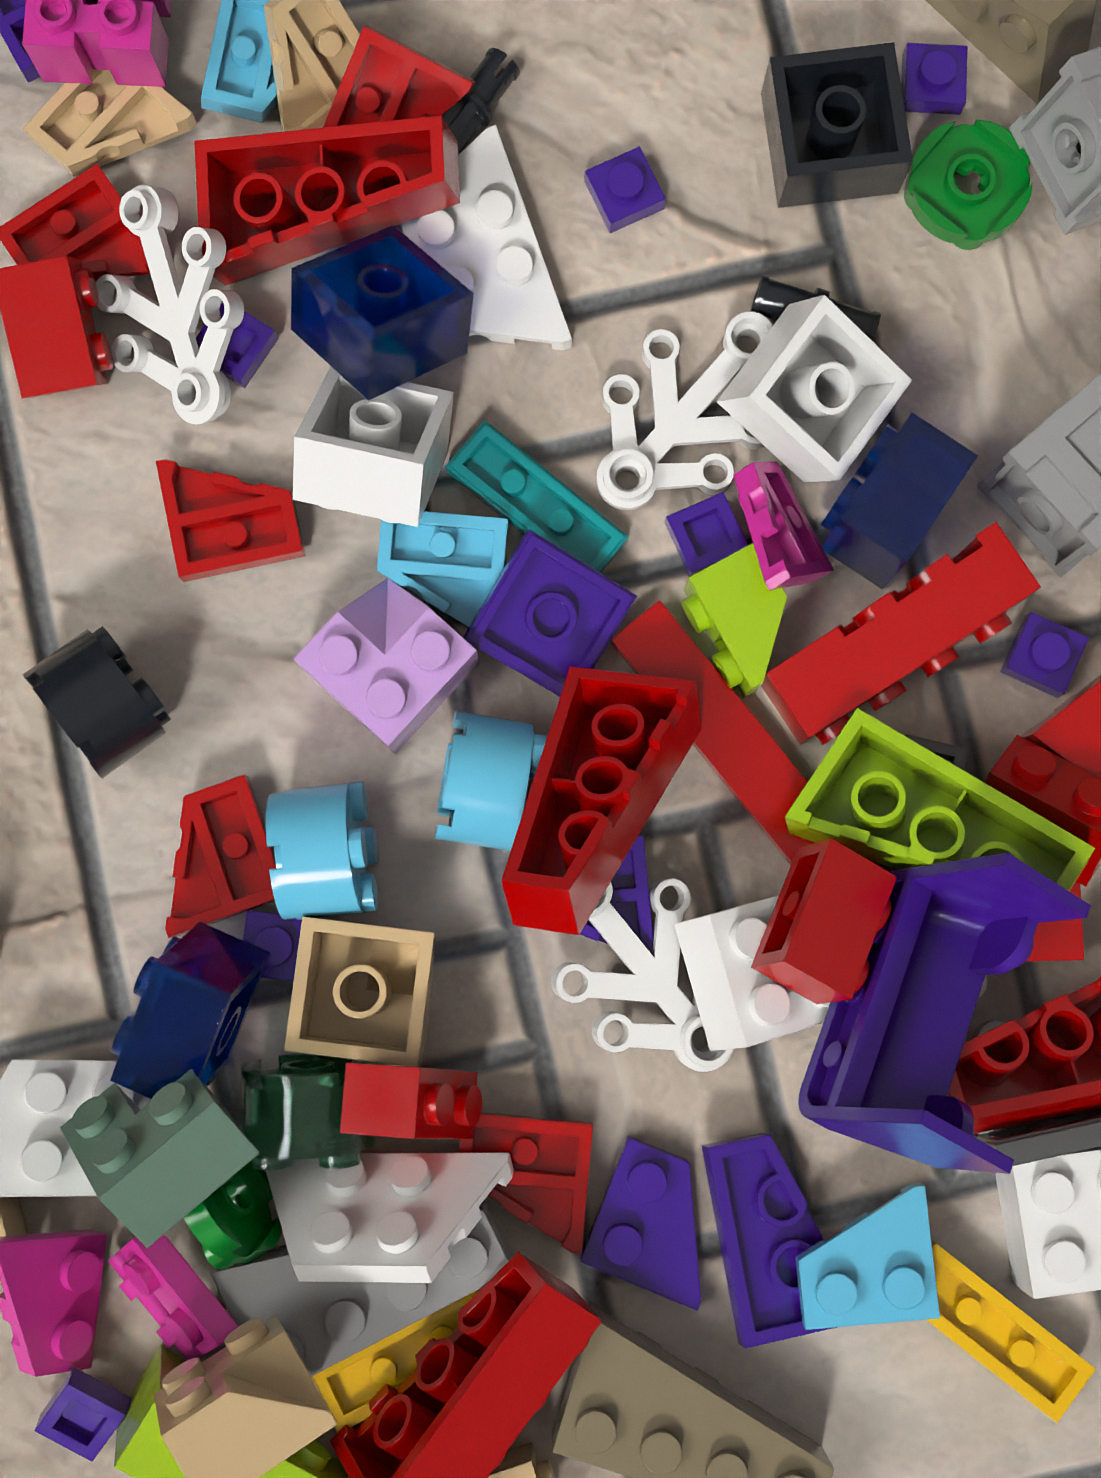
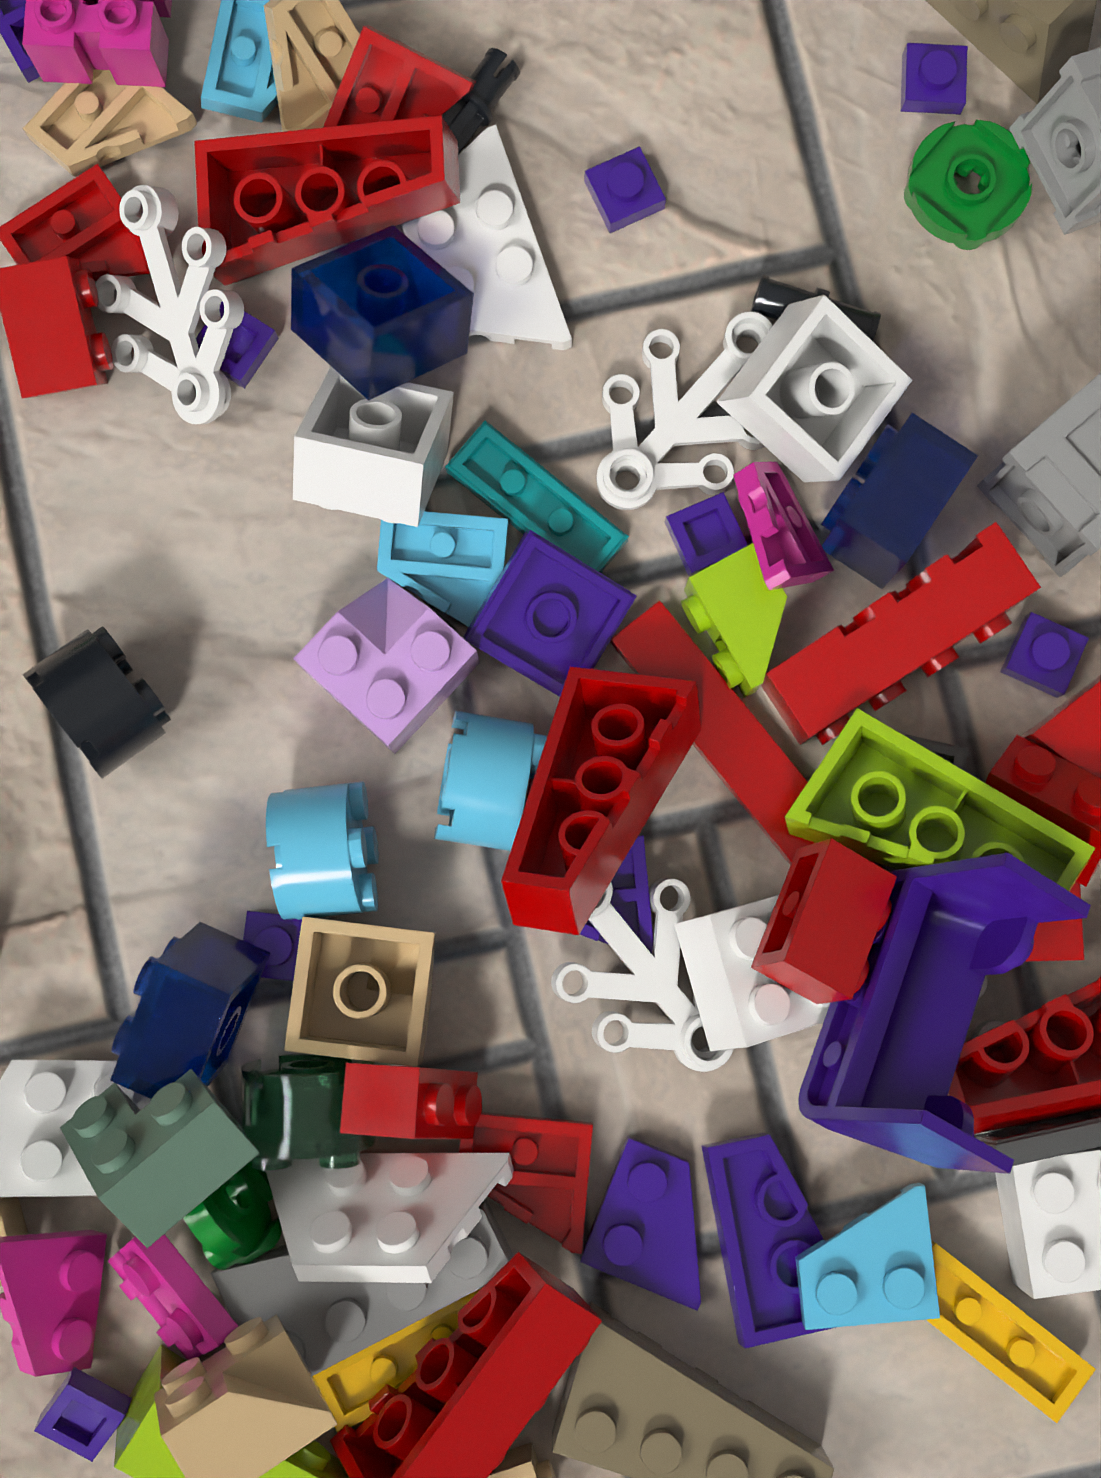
red wing [156,459,306,582] -> none
red wing [165,774,276,938] -> none
black brick [761,42,913,208] -> none

